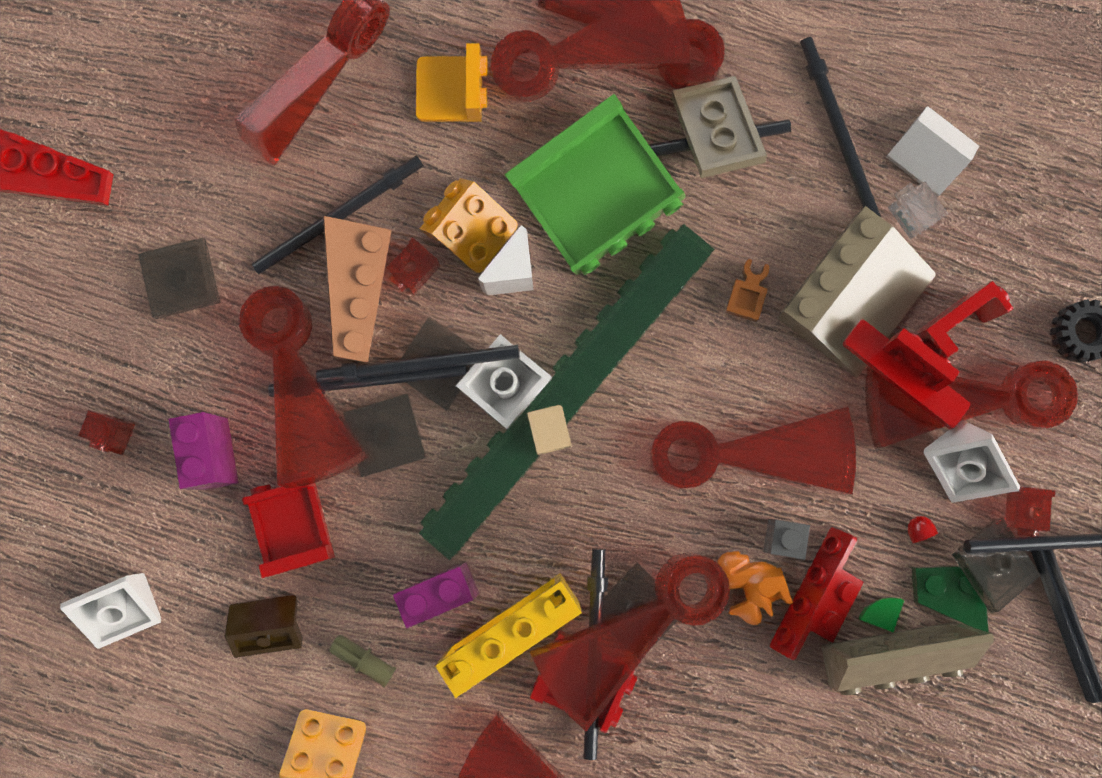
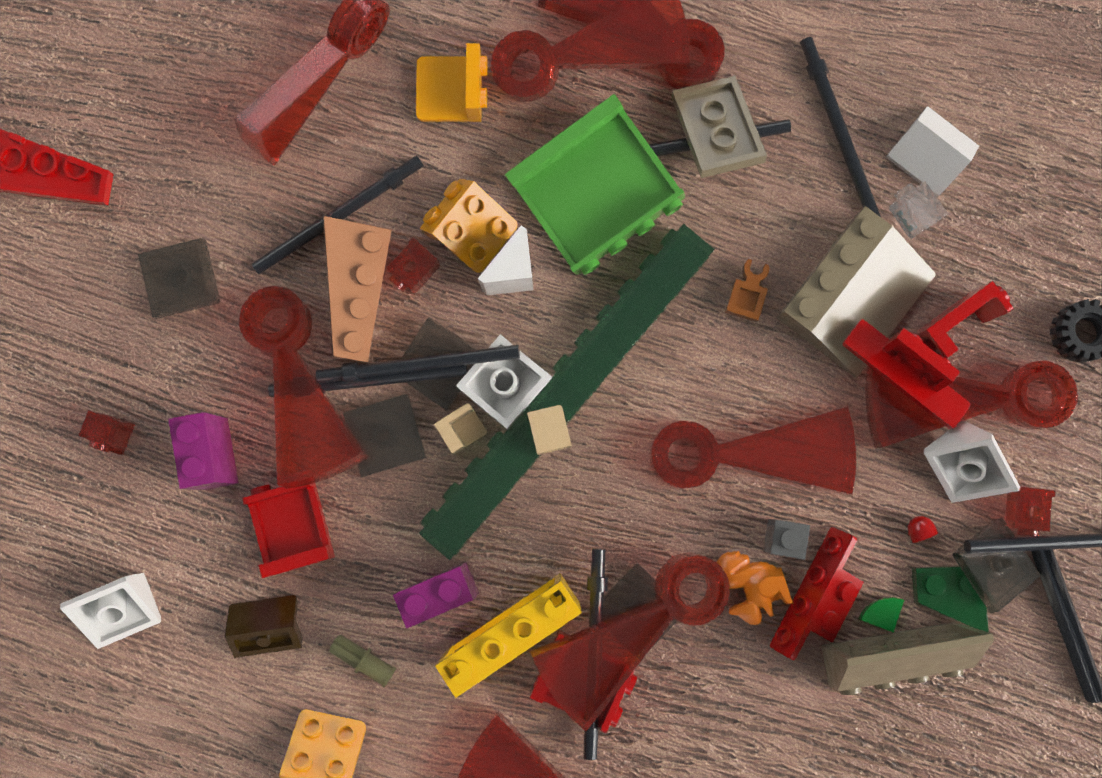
none -> tan panel [434,403,487,454]

